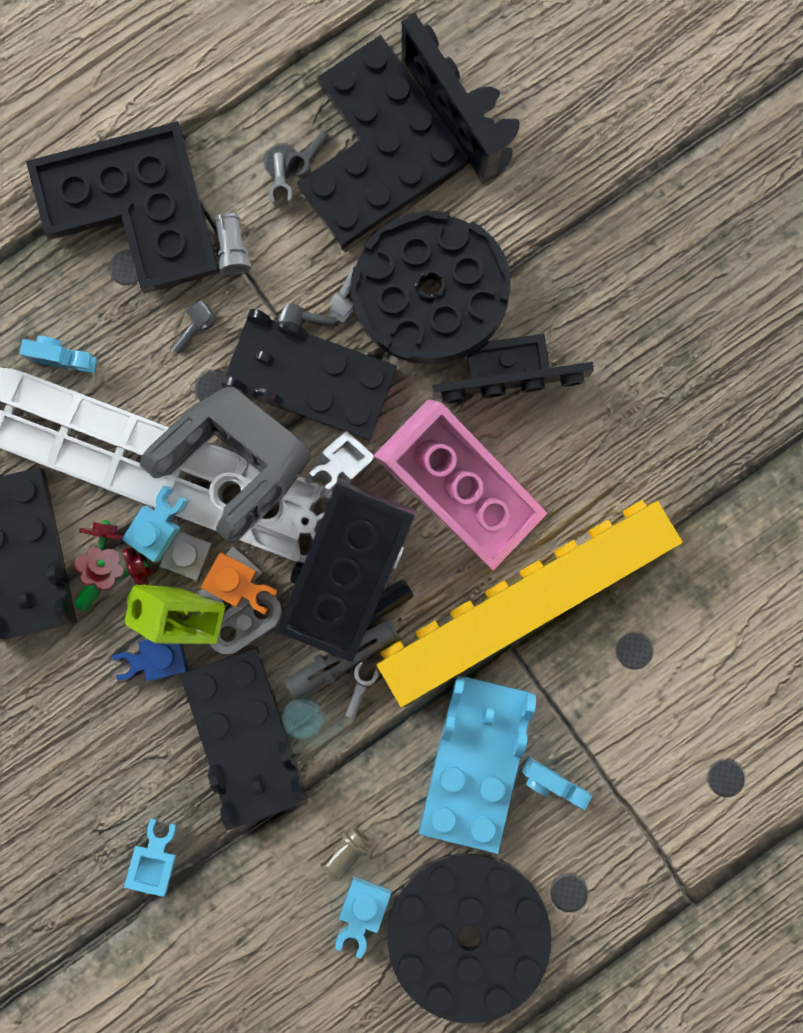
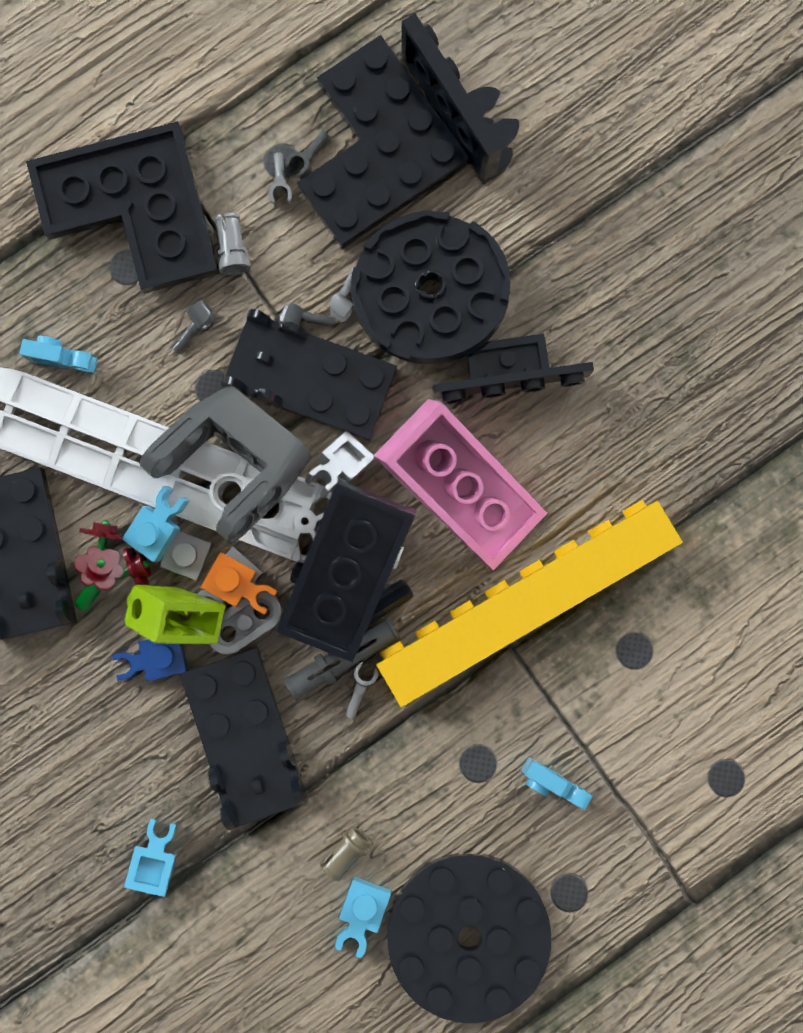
clear light blue plate [282,698,323,739] -> none
medium azure hinge [418,675,536,854] -> none

